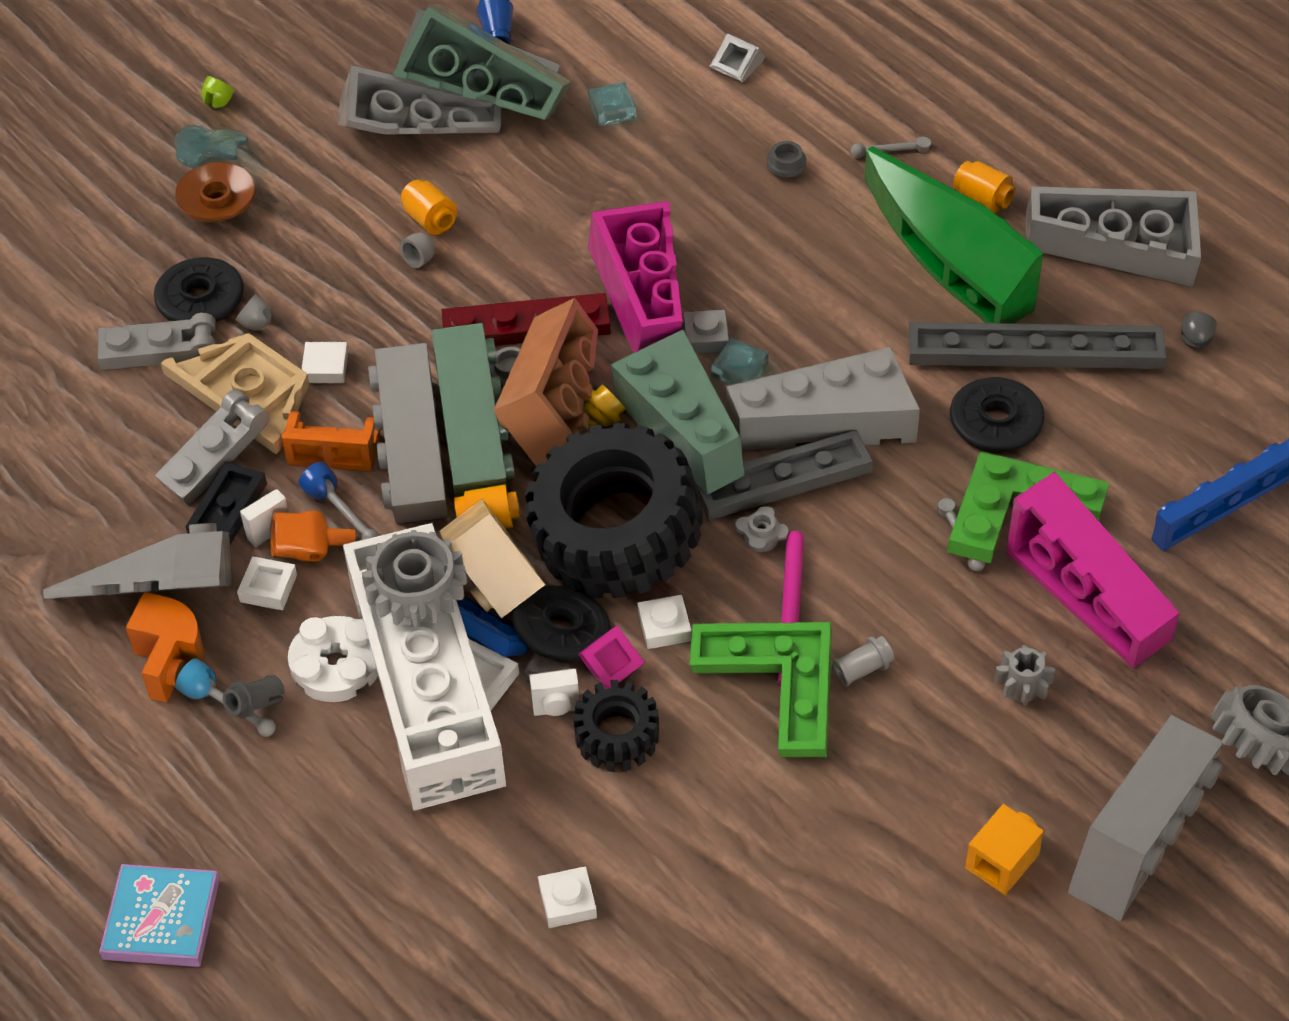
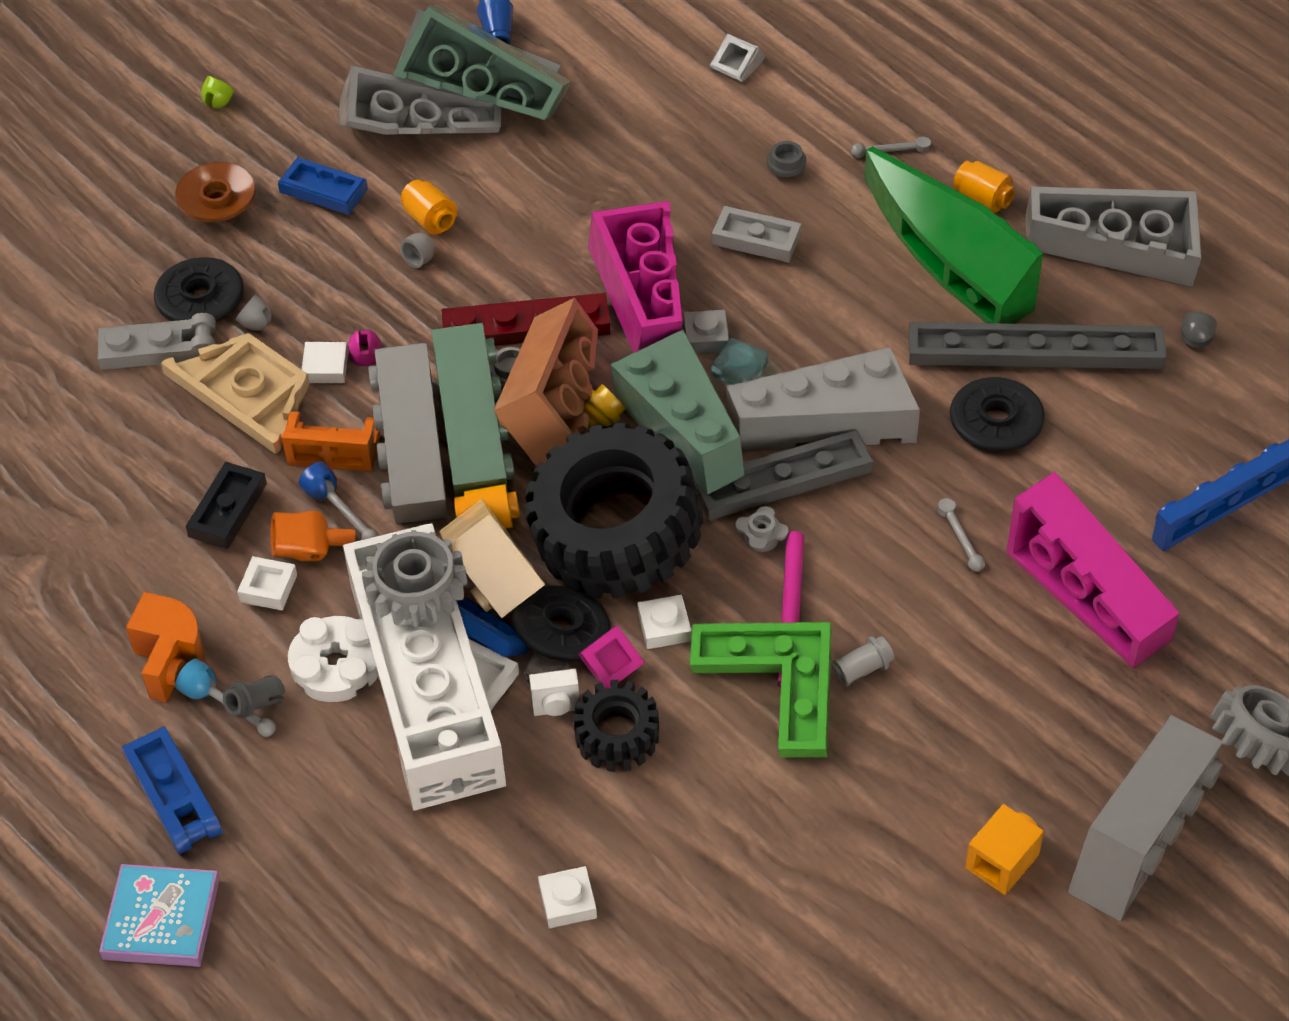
light grey wedge [43,523,233,599] -> none
light grey plate [155,389,269,506] -> none
clear light blue plate [174,125,248,168] -> none
white tile [240,489,289,548] -> none
clear light blue plate [588,82,636,126] -> none
bright green plate [947,451,1109,563] -> none
light grey gear [994,645,1055,706] -> none
none -> blue plate [121,726,223,855]
none -> blue plate [278,157,368,215]
none -> dark pink hinge [348,329,382,366]
none -> light grey plate [712,206,801,263]

